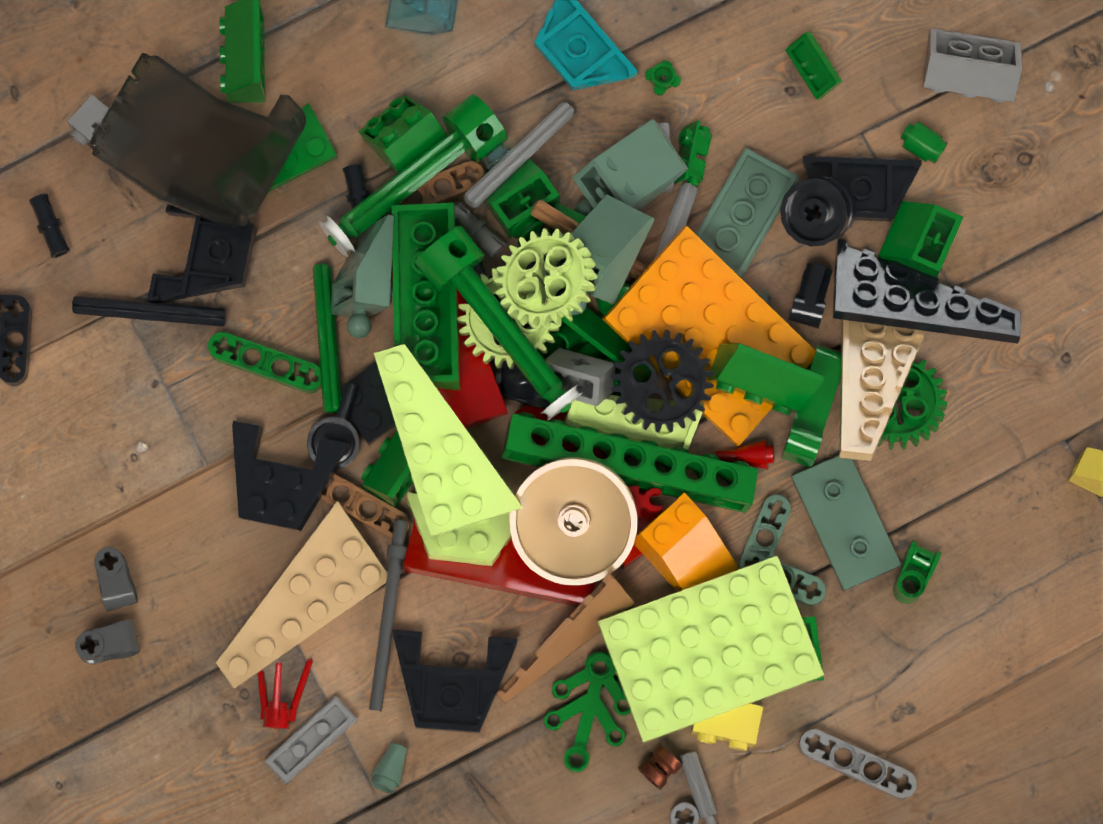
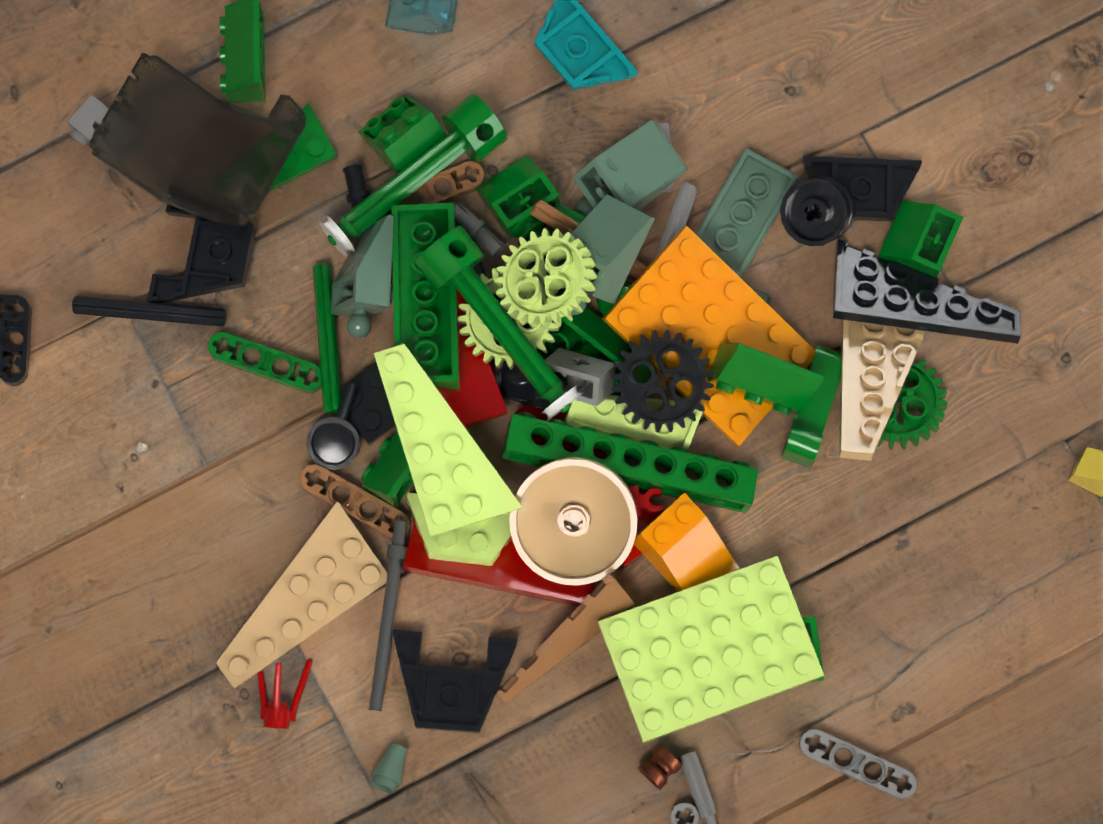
black pin [29,194,70,258] -> none
dark grey piece [75,620,140,664] -> none
dark grey piece [94,547,138,611] -> none
black wing [232,421,350,531] -> none
light grey tile [264,696,358,785] -> none
light grey axle [464,102,574,208] -> none
clear light blue plate [484,143,512,169] -> none
green plant [544,651,631,773] -> none
green plate [645,61,681,96] -> none
green hinge [674,121,712,187] -> none
light yellow slope [691,704,763,751] -> none
red cone [716,439,775,470] -> none
sand green beam [738,495,826,607] -> none
green plate [785,31,842,100] -> none
black piece [788,263,833,329] -> none
sand green plate [791,456,901,592] -> none
green piece [893,540,942,604] -> none
green brick [900,121,948,164] -> none
light grey slope [923,28,1022,102] -> none

